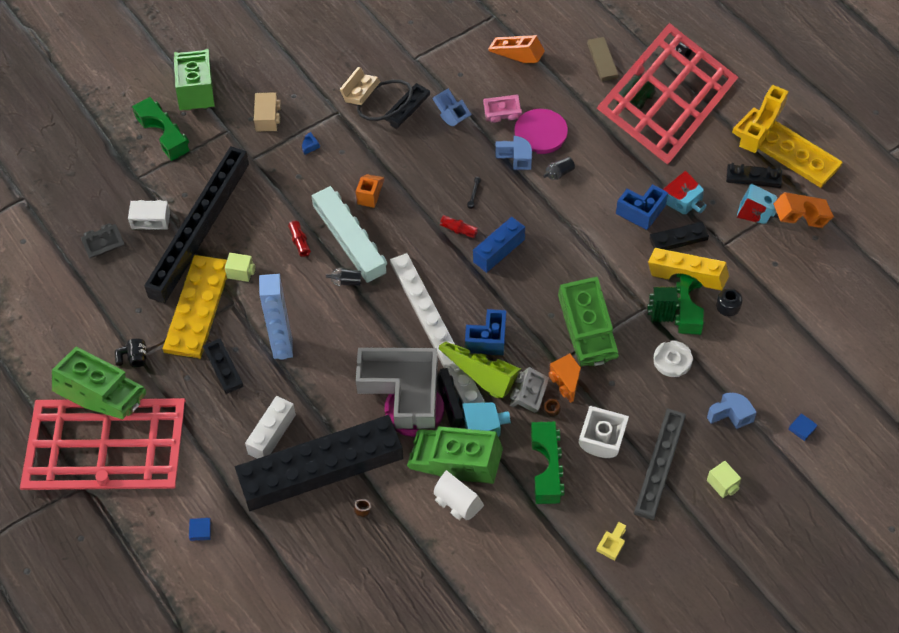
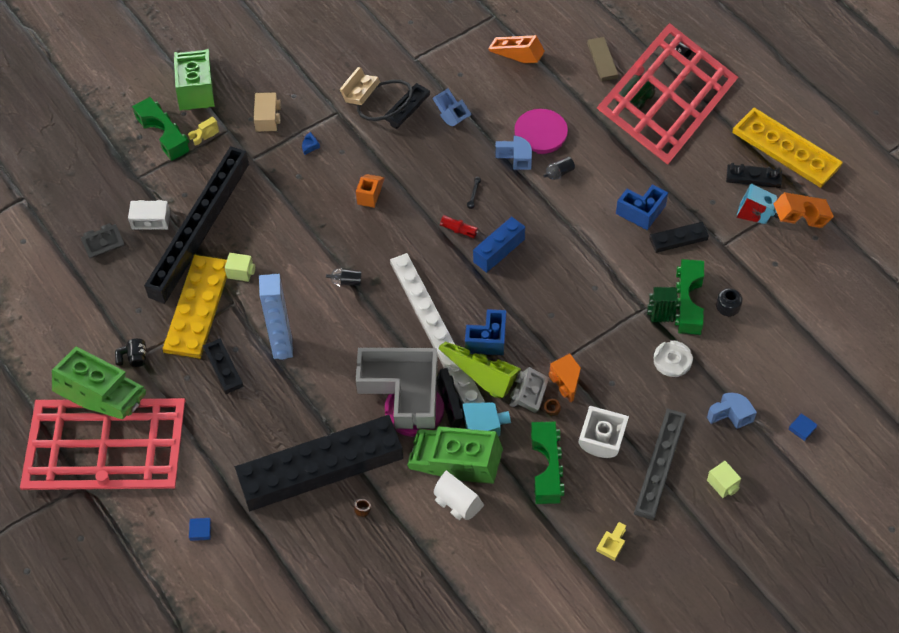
white brick [245,396,296,459] -> none
red pin [288,221,311,257] -> none
light aqua brick [311,186,387,283] -> none
bright pink bracket [483,95,522,123] -> none
bright green piece [558,276,619,367] -> none
yellow arch [648,248,729,291] -> none
torso [662,171,707,214] -> none
yellow arch [739,85,789,154] -> none
none -> light yellow plate [188,117,219,146]

